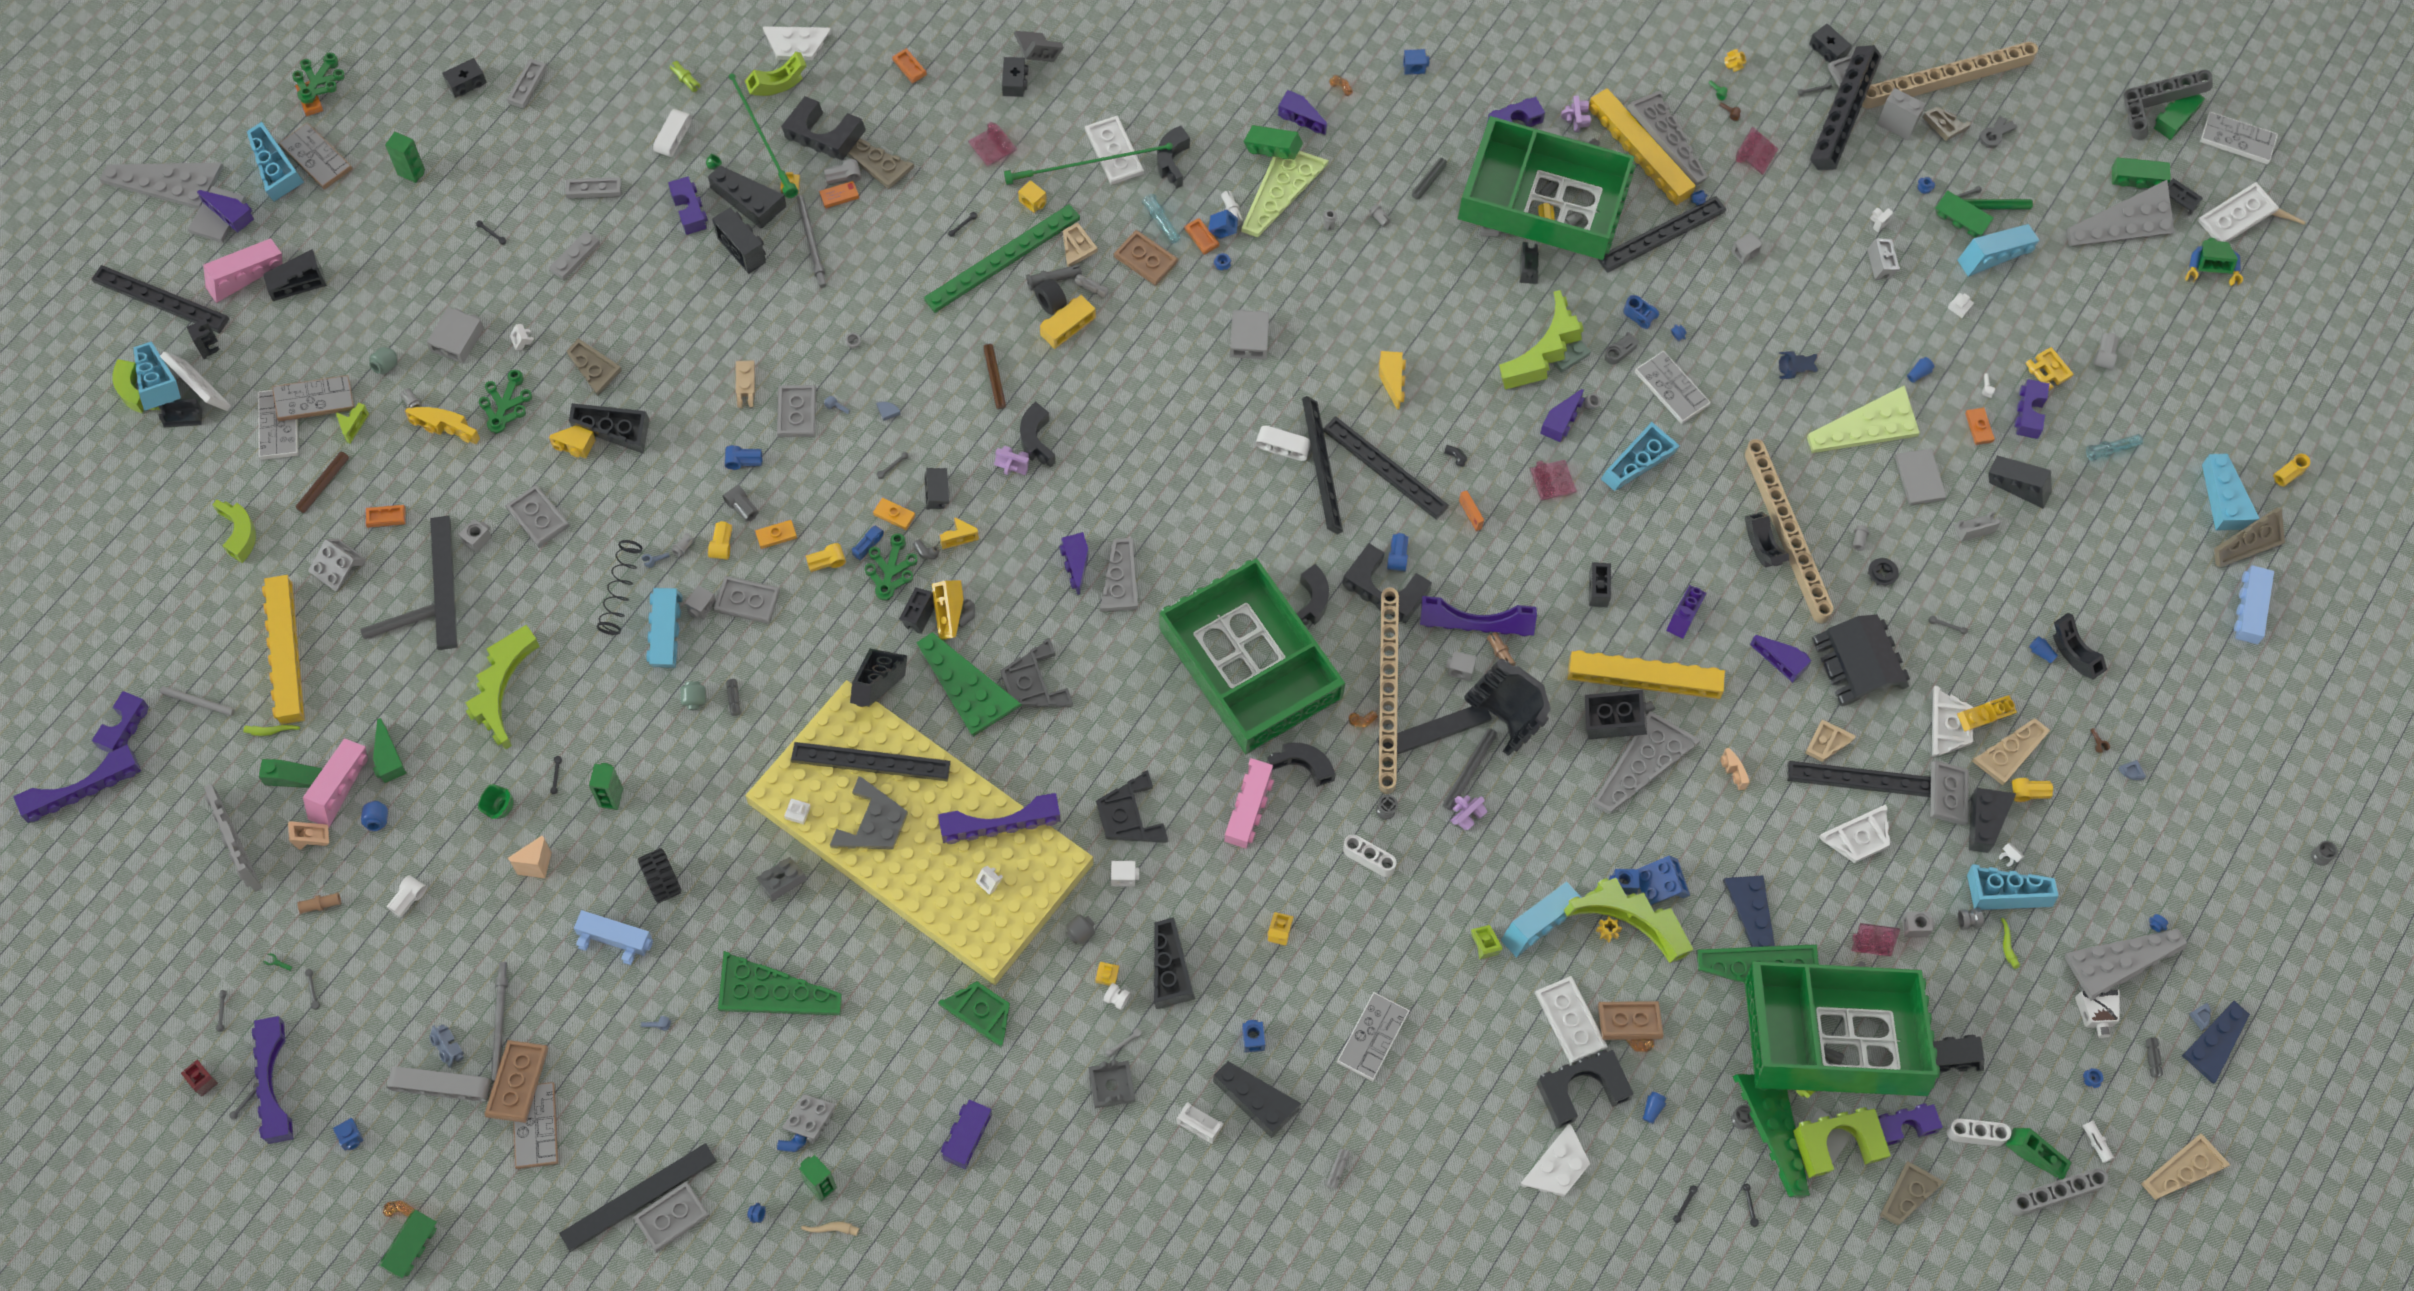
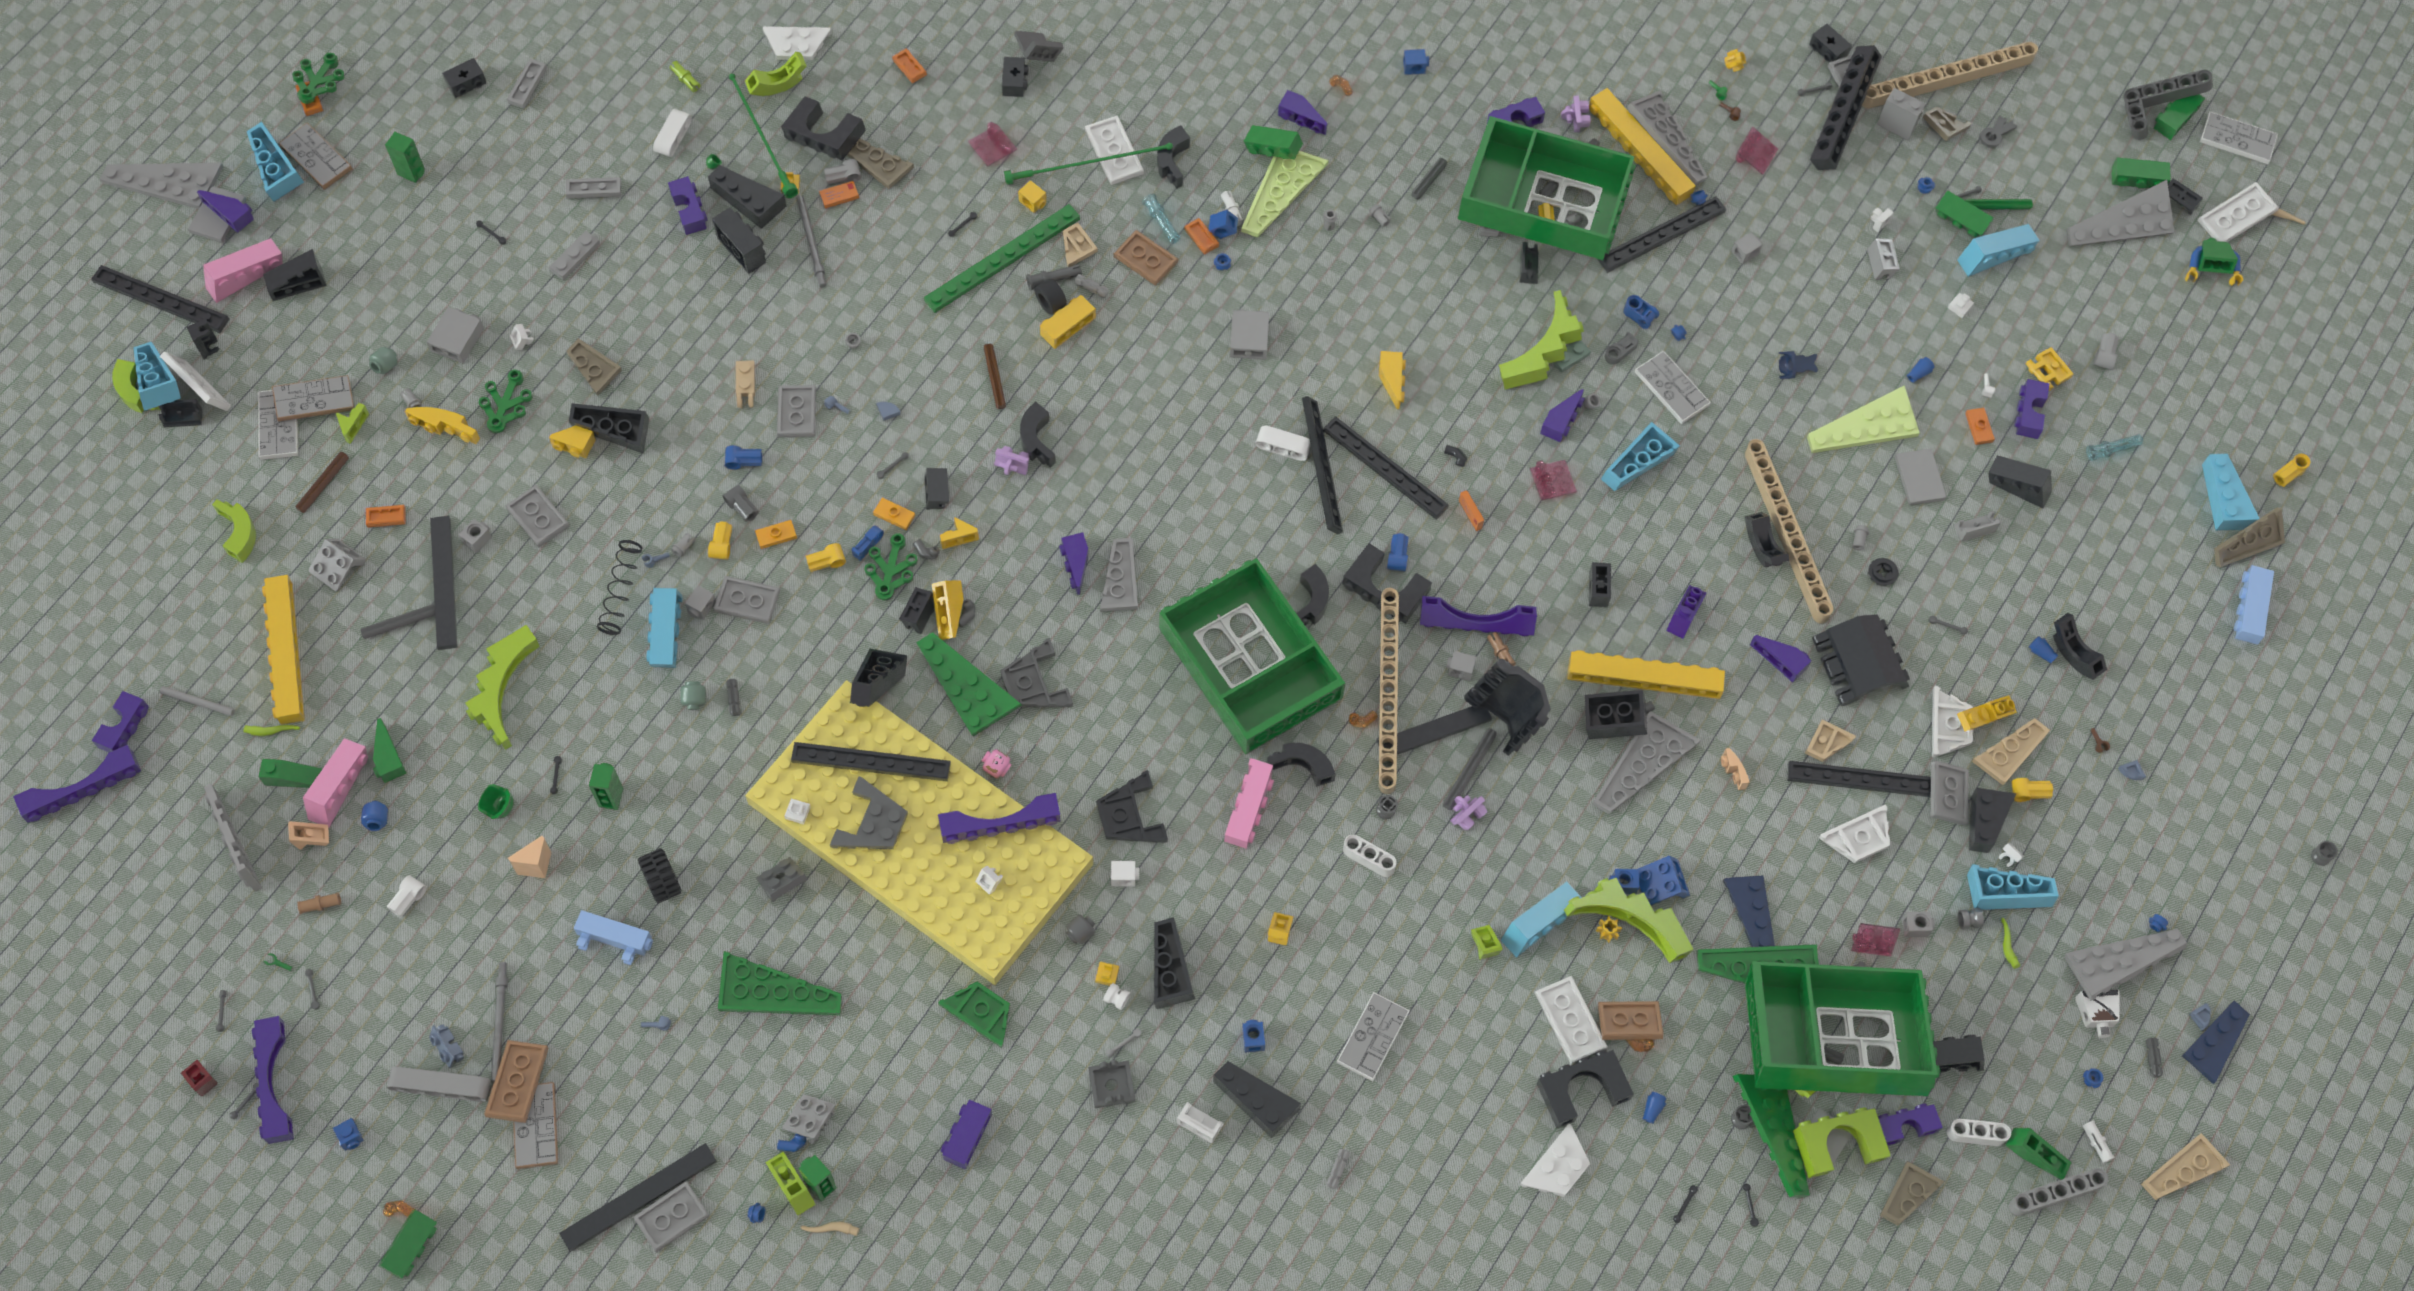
none -> lime slope [765,1152,816,1216]
none -> bright pink head [981,749,1012,778]

